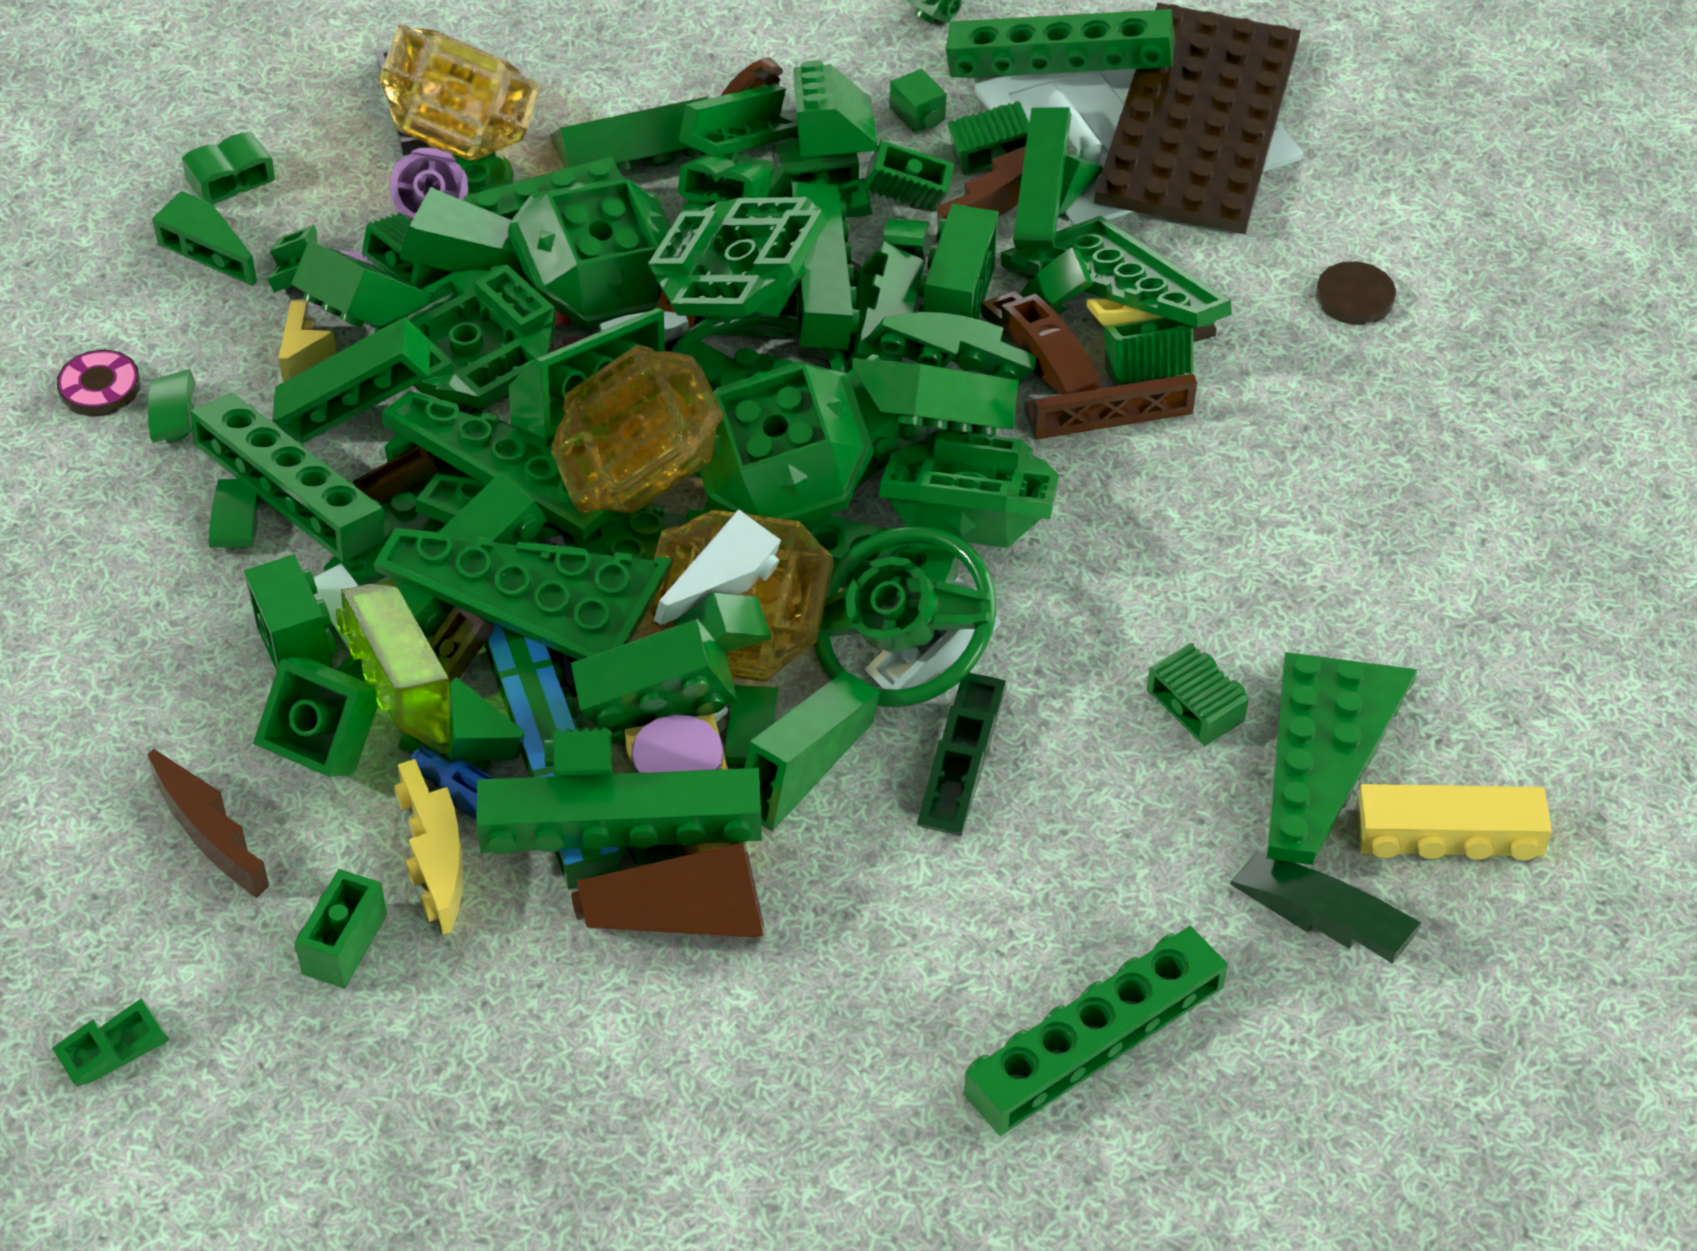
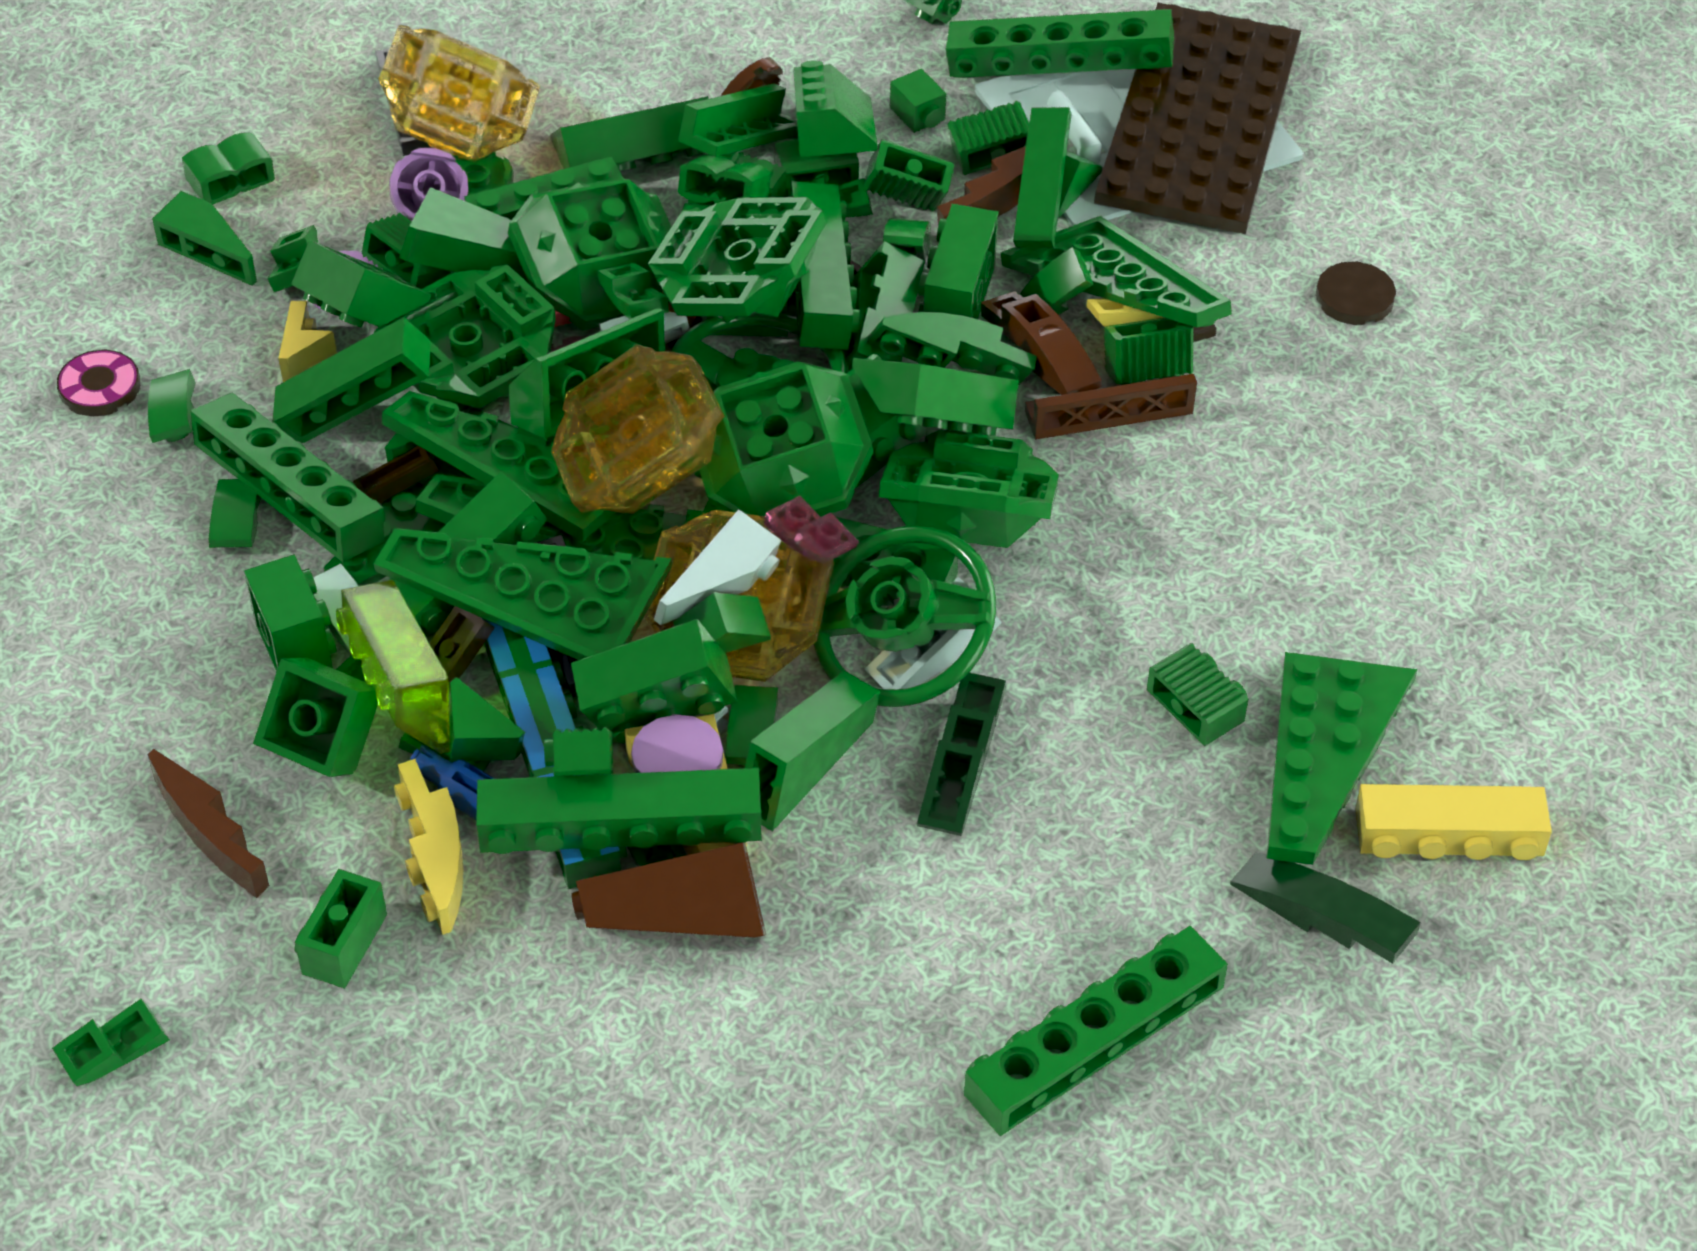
none -> green slope [597,263,669,319]
none -> clear pink slope [764,496,859,564]

